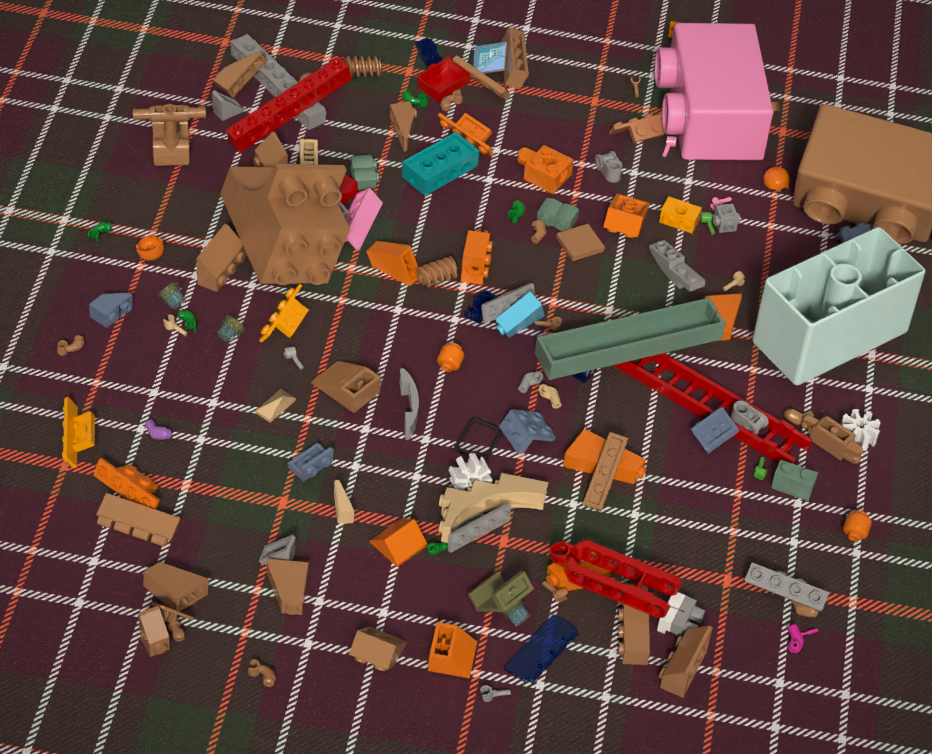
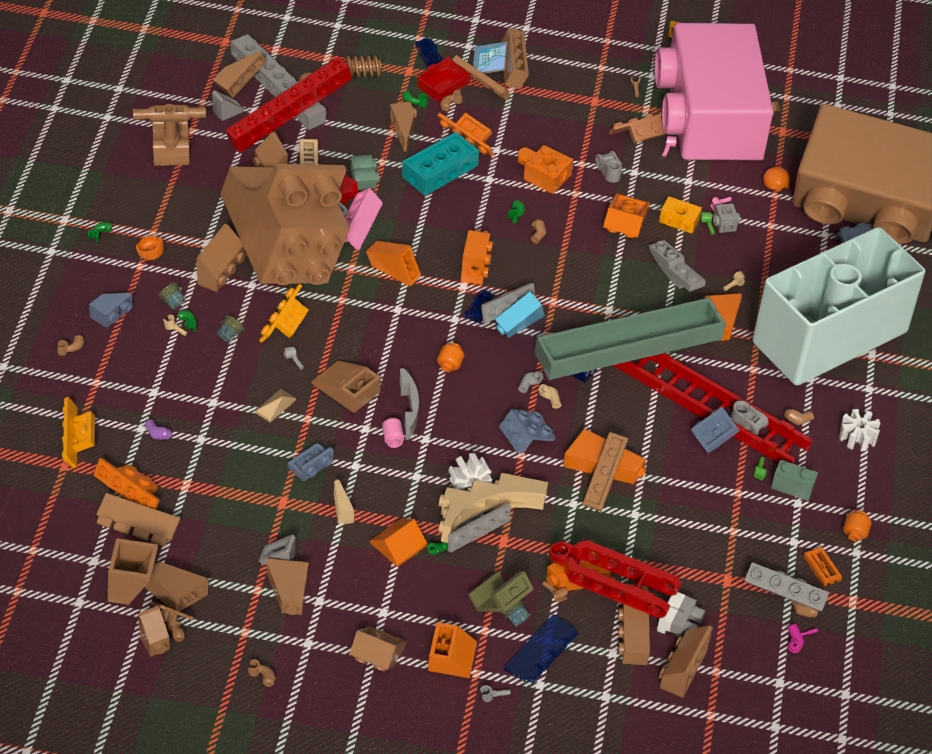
medium nougat piece [416,256,457,288] -> none
black piece [454,418,503,461] -> none
medium nougat hand [535,317,562,332] -> none
sand green brick [537,198,579,231] -> none
medium nougat tile [556,224,605,261] -> none
medium nougat hinge [802,415,863,464] -> none
none -> medium nougat slope [108,538,158,605]
none -> bright pink brick [382,418,404,448]
none -> orange tile [803,547,842,587]

